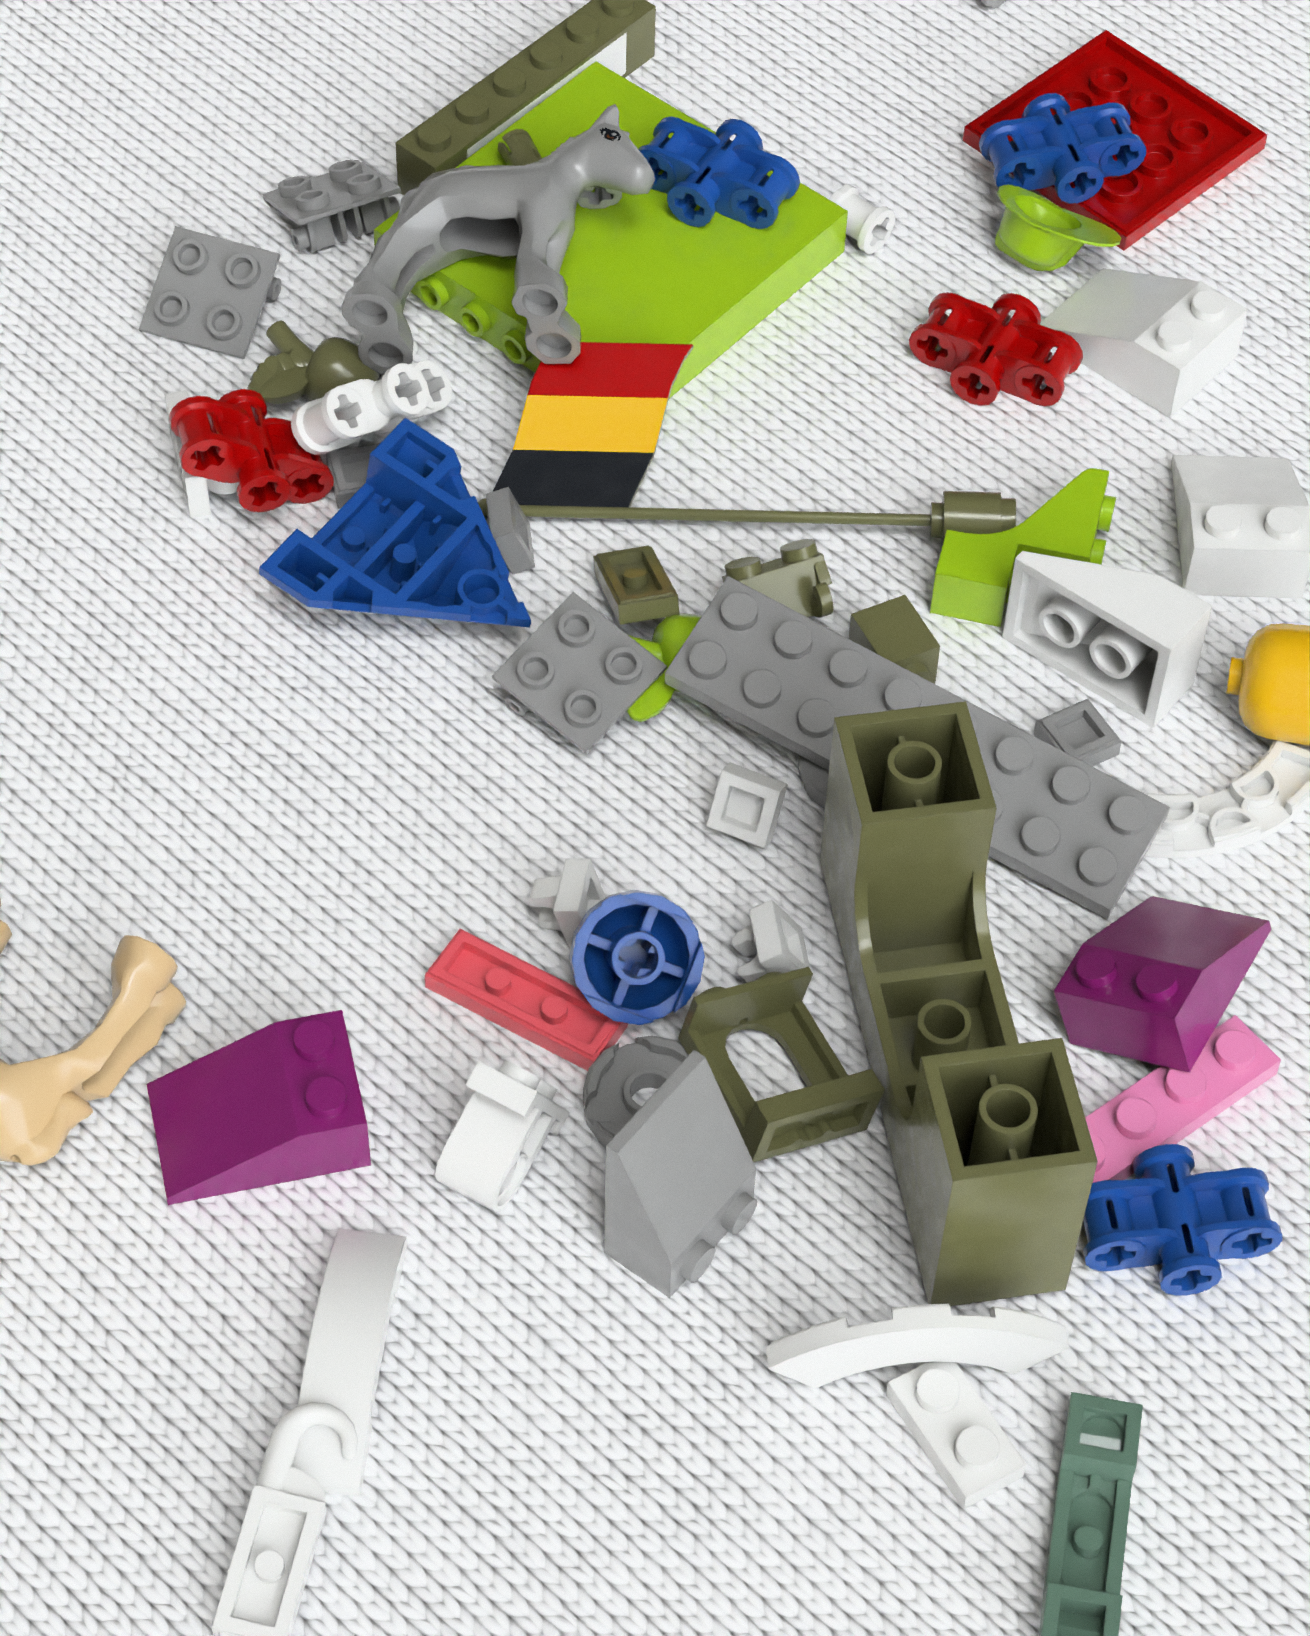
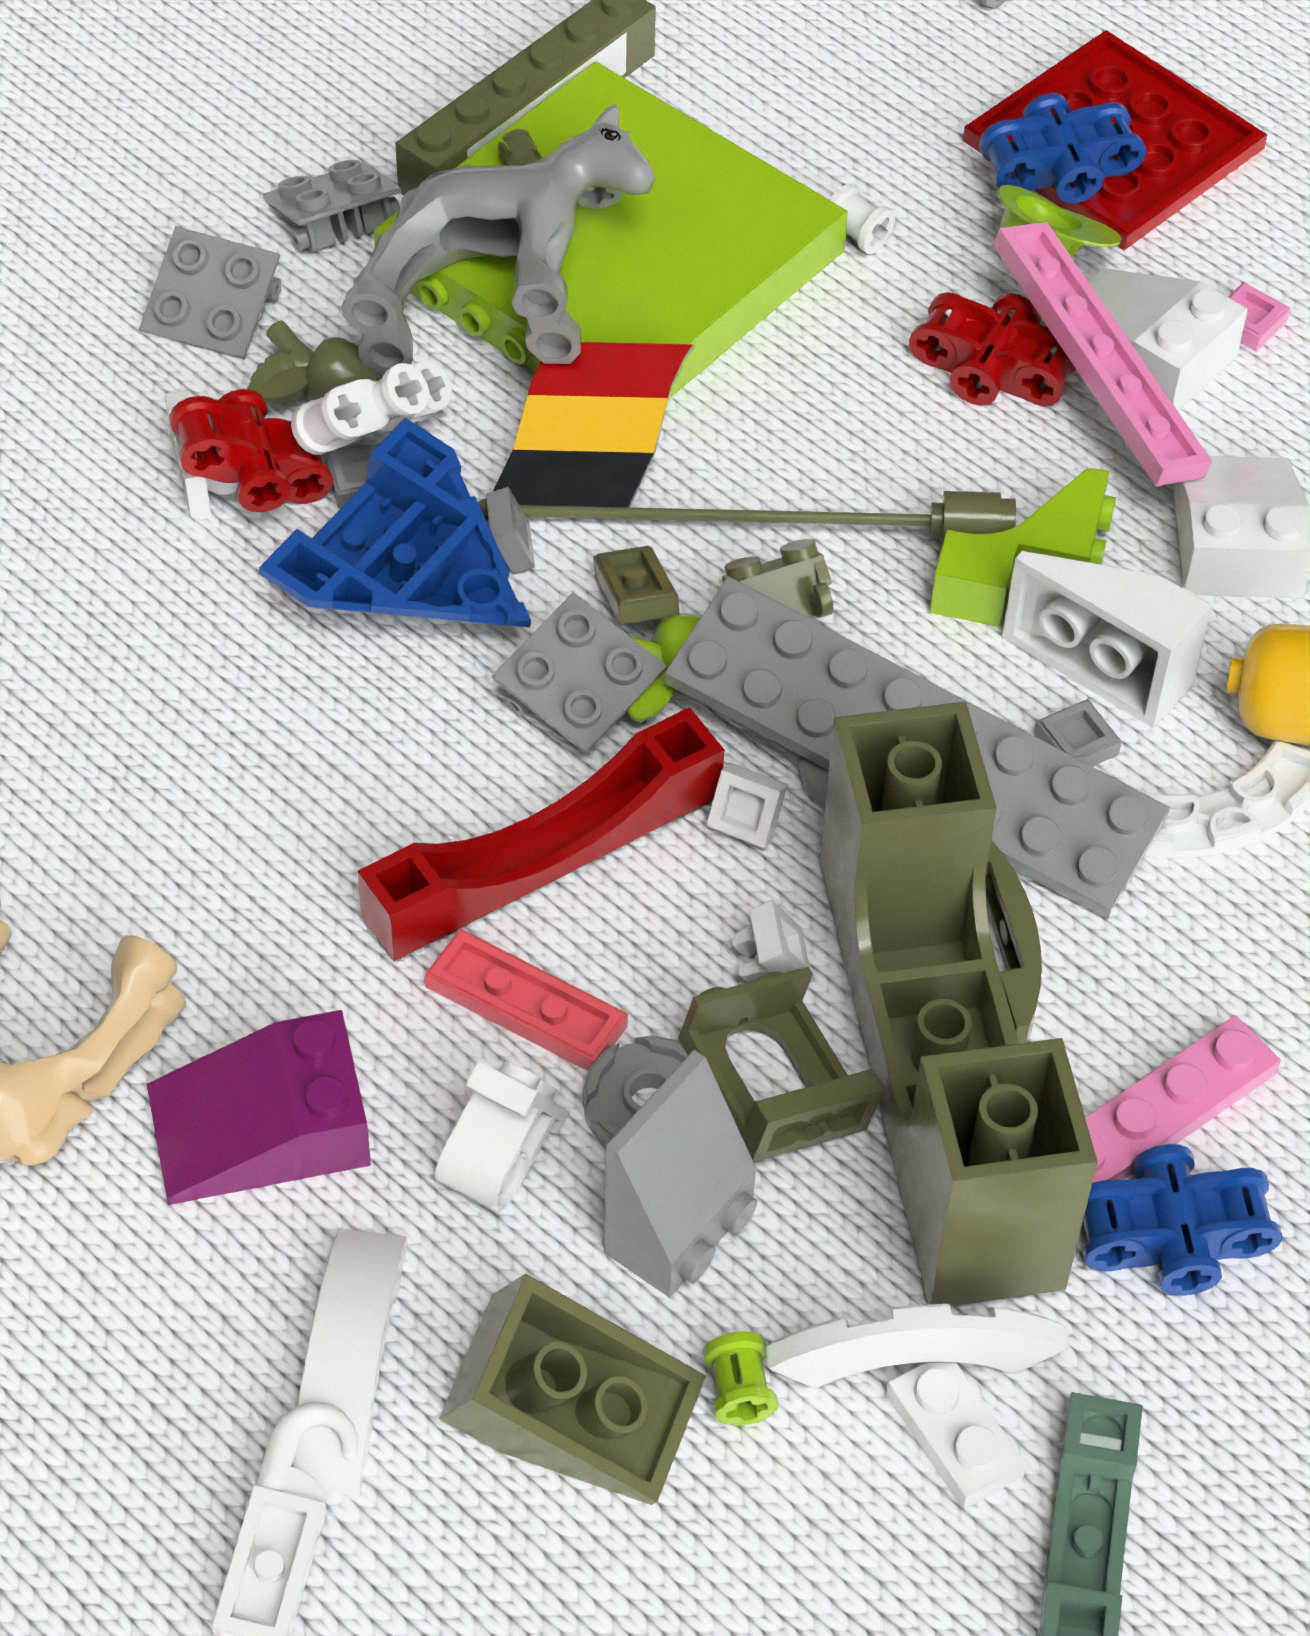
white tile [529,858,606,949] -> none
blue cylinder [569,890,705,1025] -> none
blue axle [638,117,800,229] -> none
olive brick [848,595,940,684] -> none
magenta slope [1054,896,1272,1073] -> none
none -> red arch [357,707,725,961]
none -> olive slope [439,1273,706,1505]
none -> lime bush [703,1331,778,1426]
none -> olive slope [986,840,1042,1043]
none -> bright pink plate [993,222,1212,487]
none -> bright pink tile [1228,282,1290,352]

